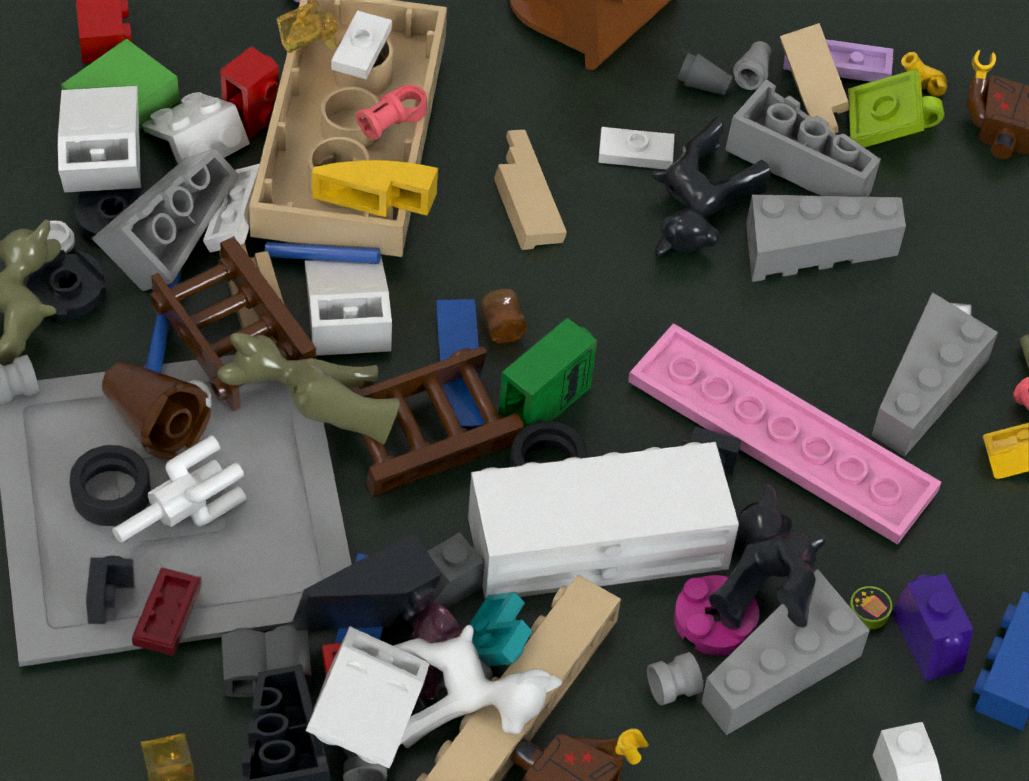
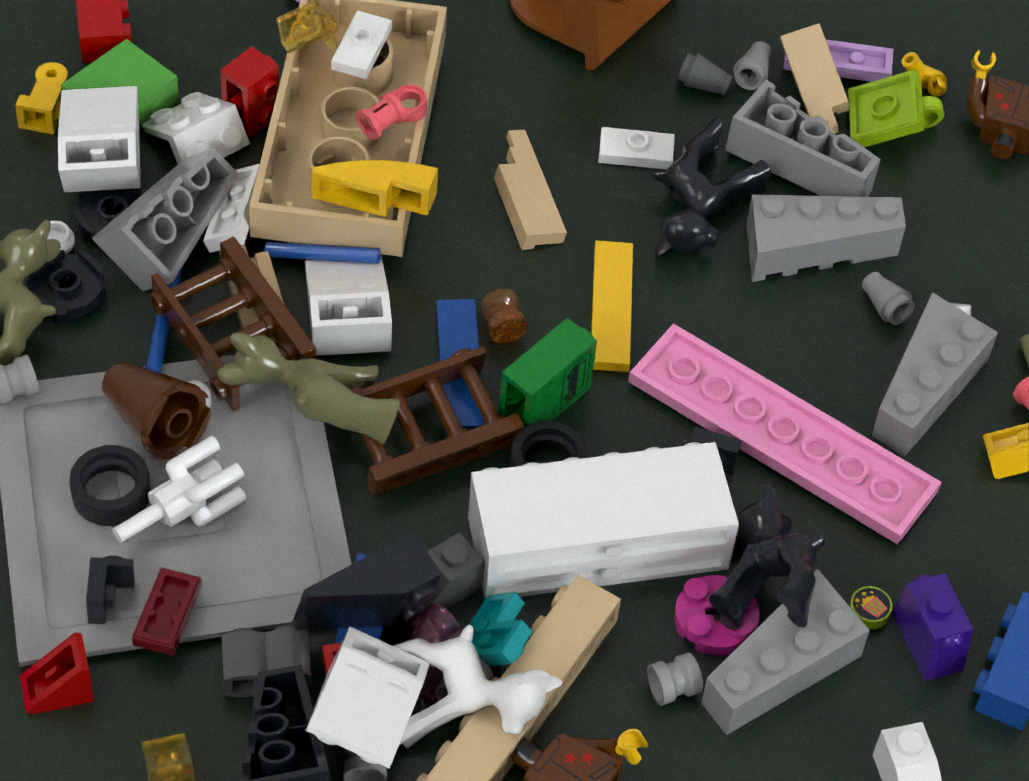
none -> yellow leg [15,62,68,135]
none -> red slope [19,632,94,714]
none -> yellow tile [591,240,633,372]
none -> light grey cone [862,272,915,325]

